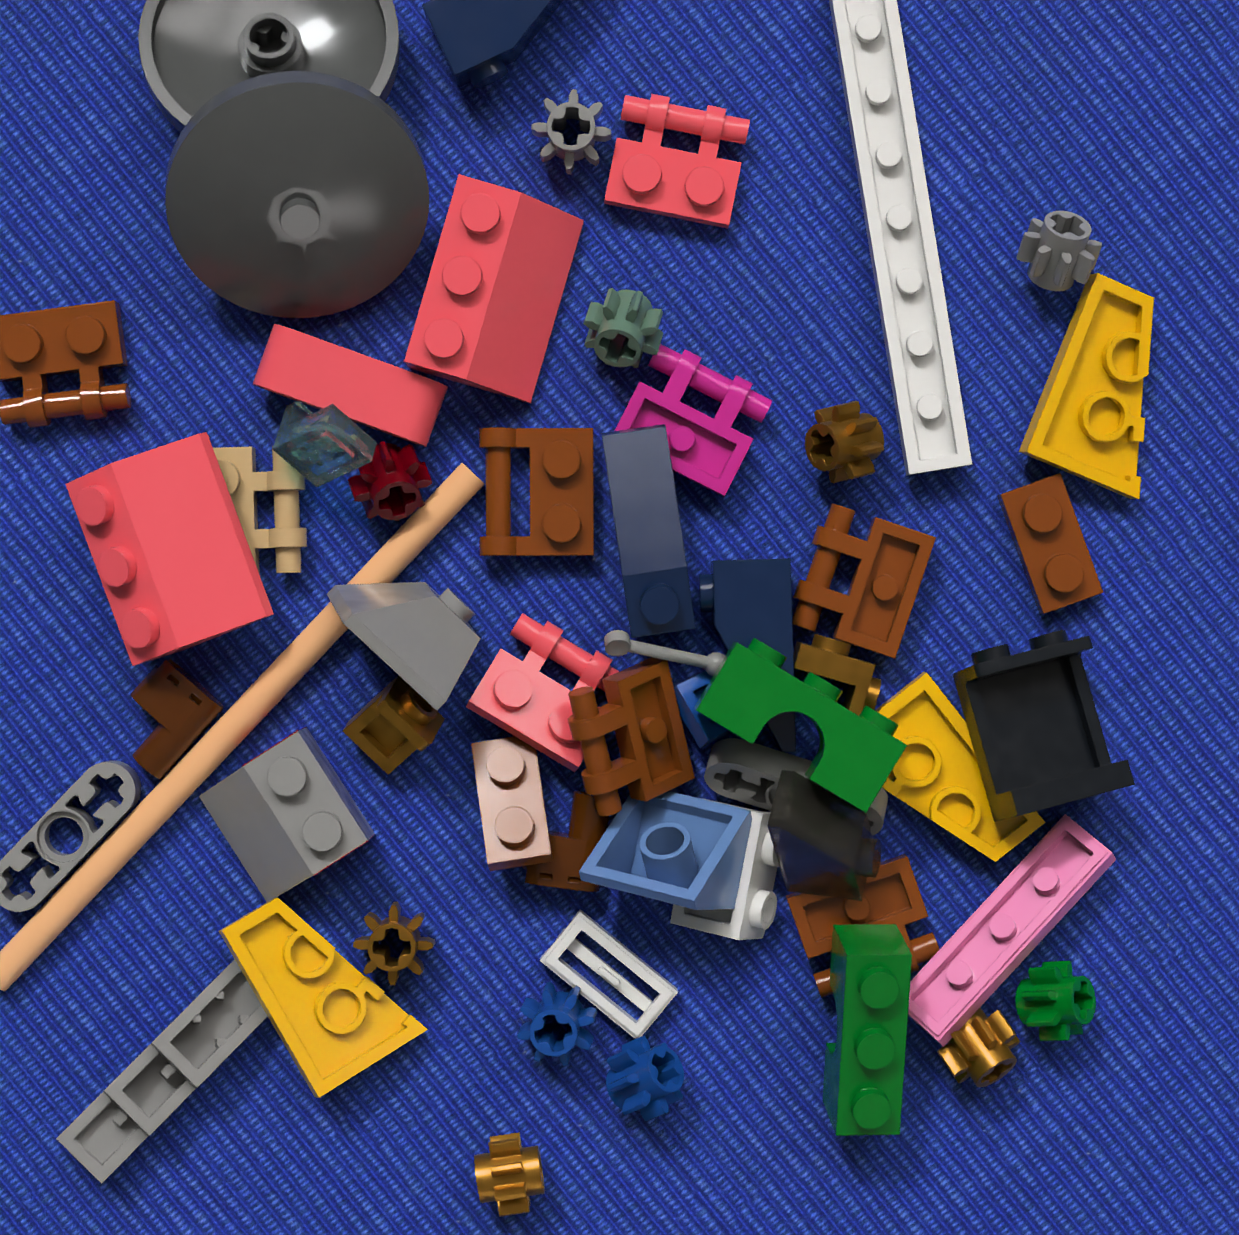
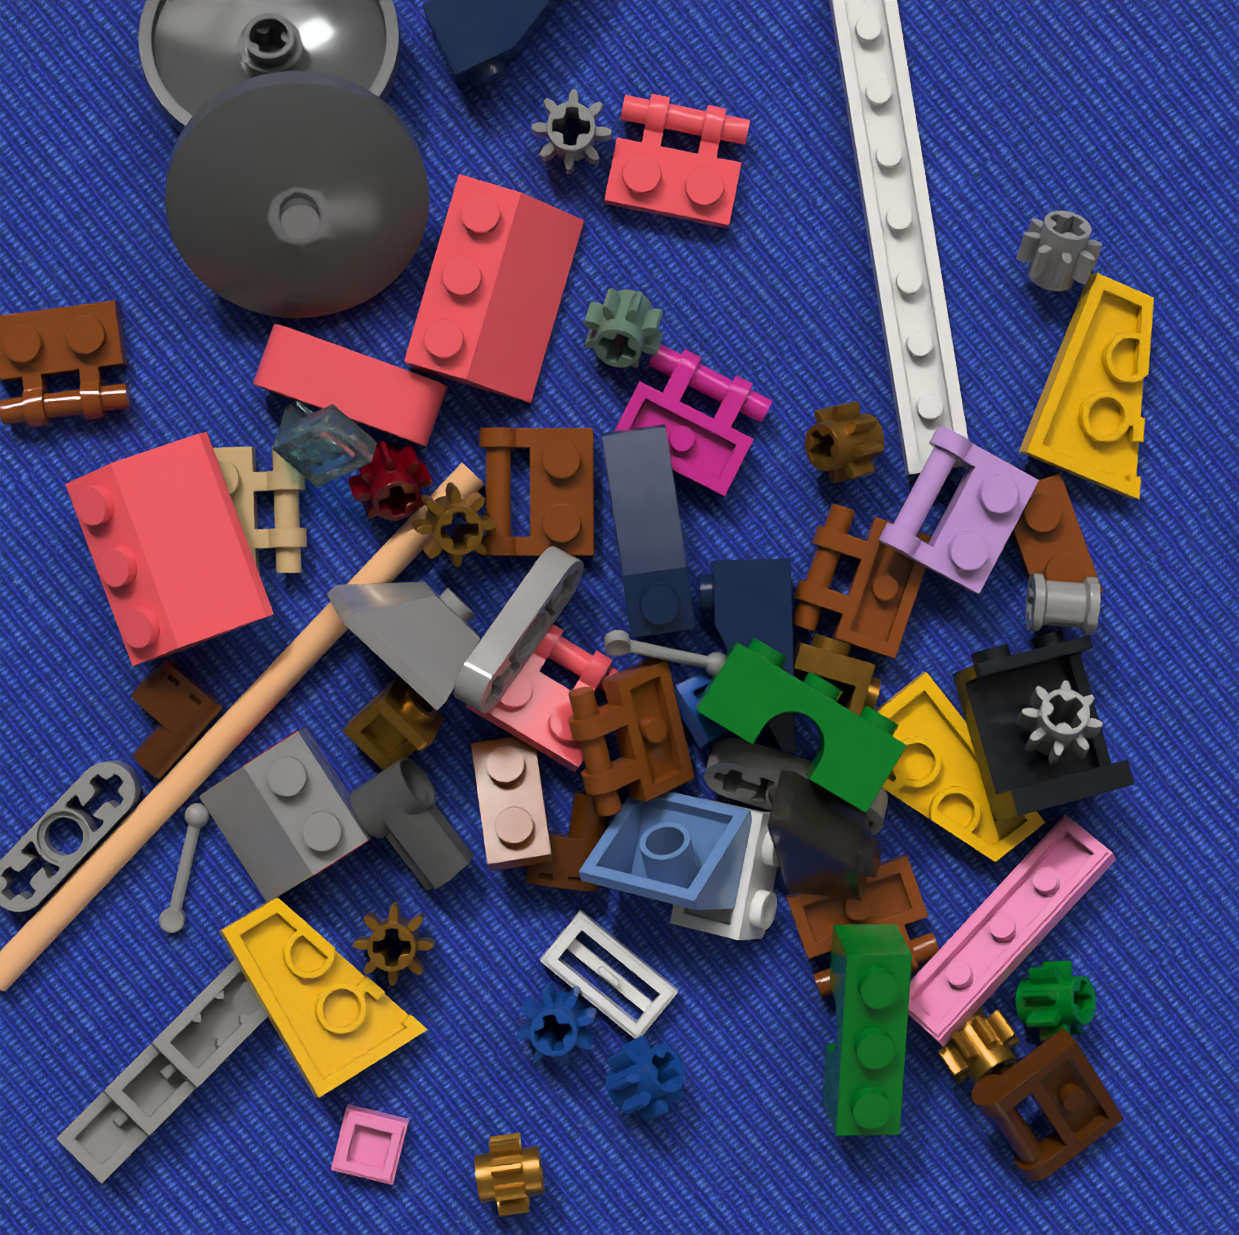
none -> light grey hinge [159,803,209,933]
none -> bright pink tile [331,1104,409,1185]
none -> dark grey piece [350,757,474,890]
none -> pearl gold gear [412,482,496,567]
none -> light grey beam [453,546,584,713]
none -> lavender plate [878,425,1039,594]
none -> reddish brown plate [971,1028,1124,1181]
none -> light grey gear [1017,680,1103,766]
none -> light grey bush [1025,573,1101,635]

